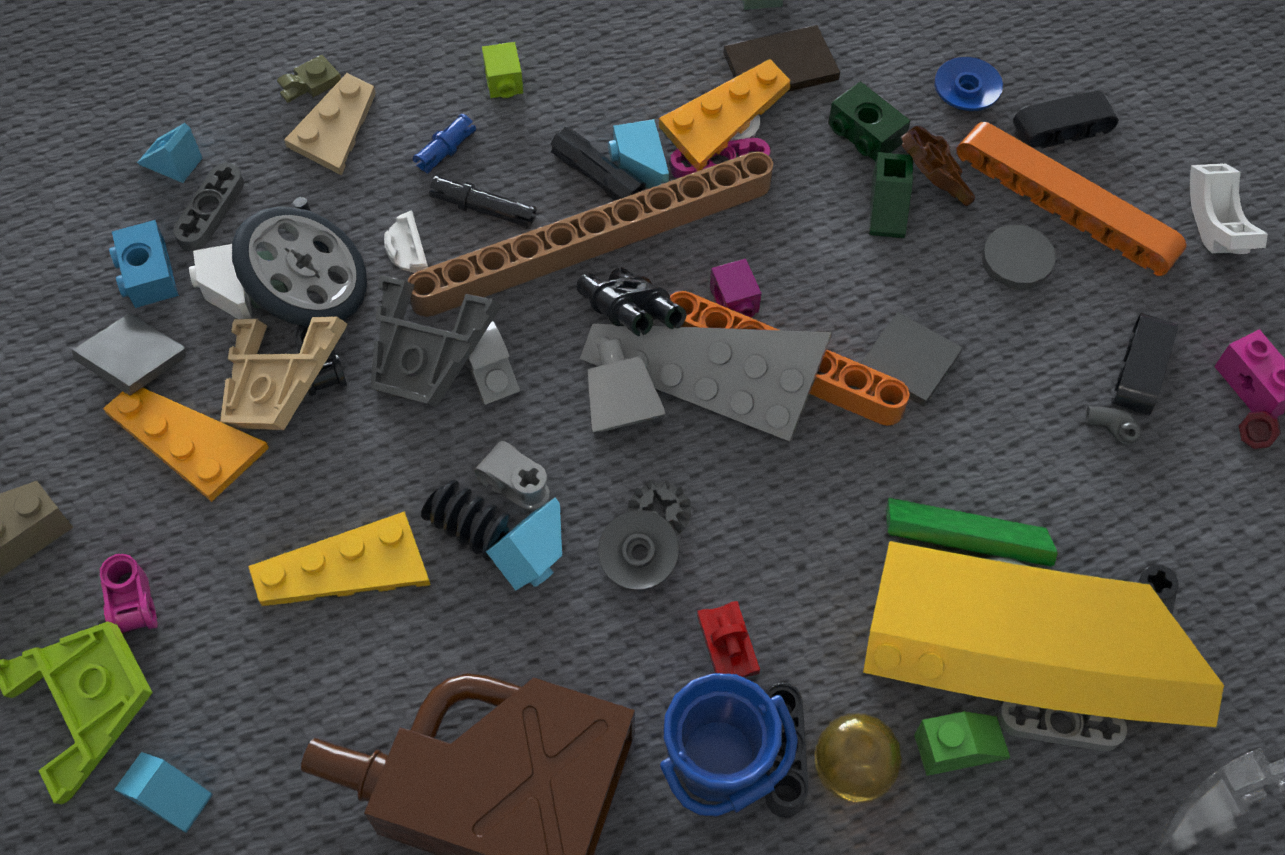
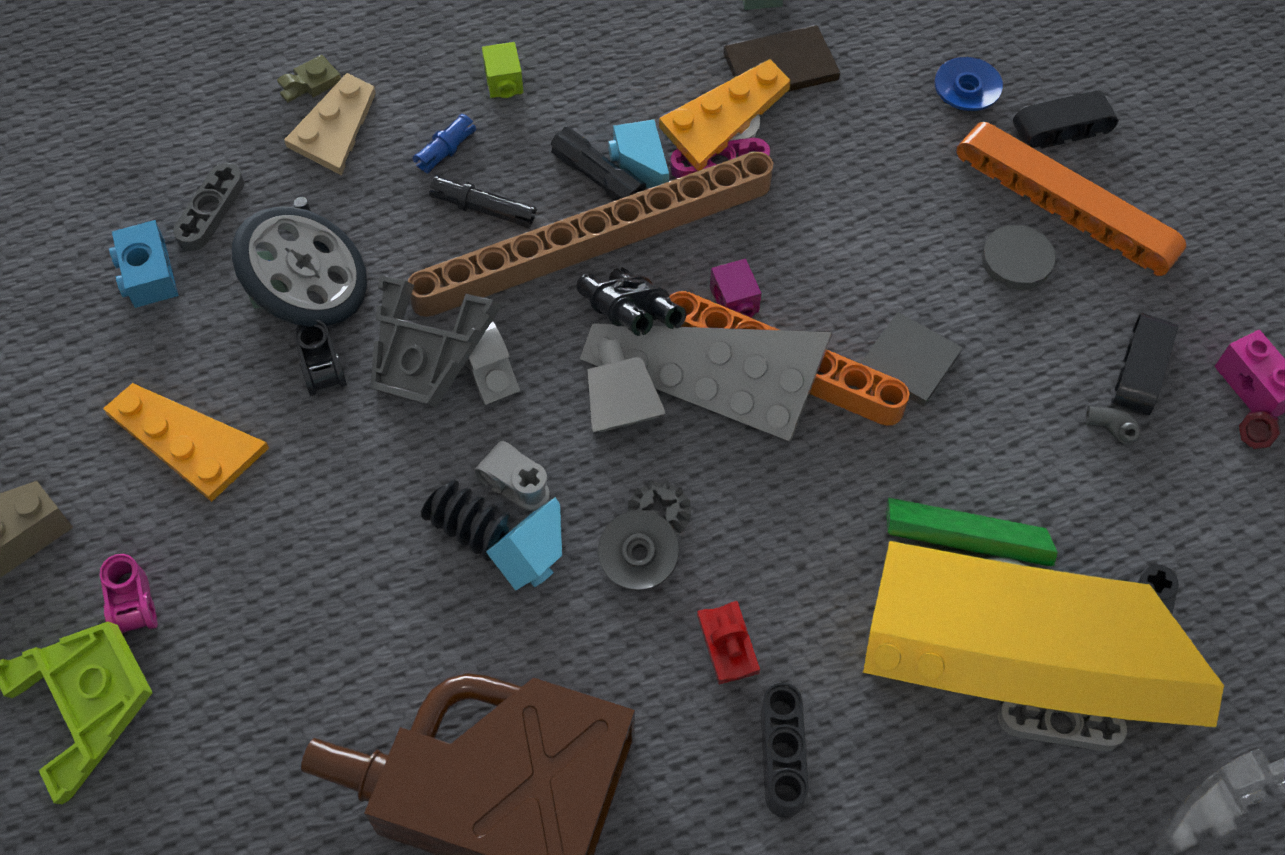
tile [72,313,186,395] -> none
medium azure slope [114,752,213,833] -> none
medium azure slope [137,123,202,183] -> none
white slope [189,244,252,319] -> none
tan wing [220,317,347,430] -> none
yellow wing [249,511,431,606] -> none
white tile [384,210,428,273] -> none
blue piece [660,673,798,816] -> none
clear yellow cylinder [814,713,902,803] -> none
dark green brick [828,81,911,162] -> none
dark green slope [869,152,913,239] -> none
reddish brown tile [901,125,975,206] -> none
bright green slope [914,711,1010,776] -> none
white arch [1190,164,1268,254] -> none

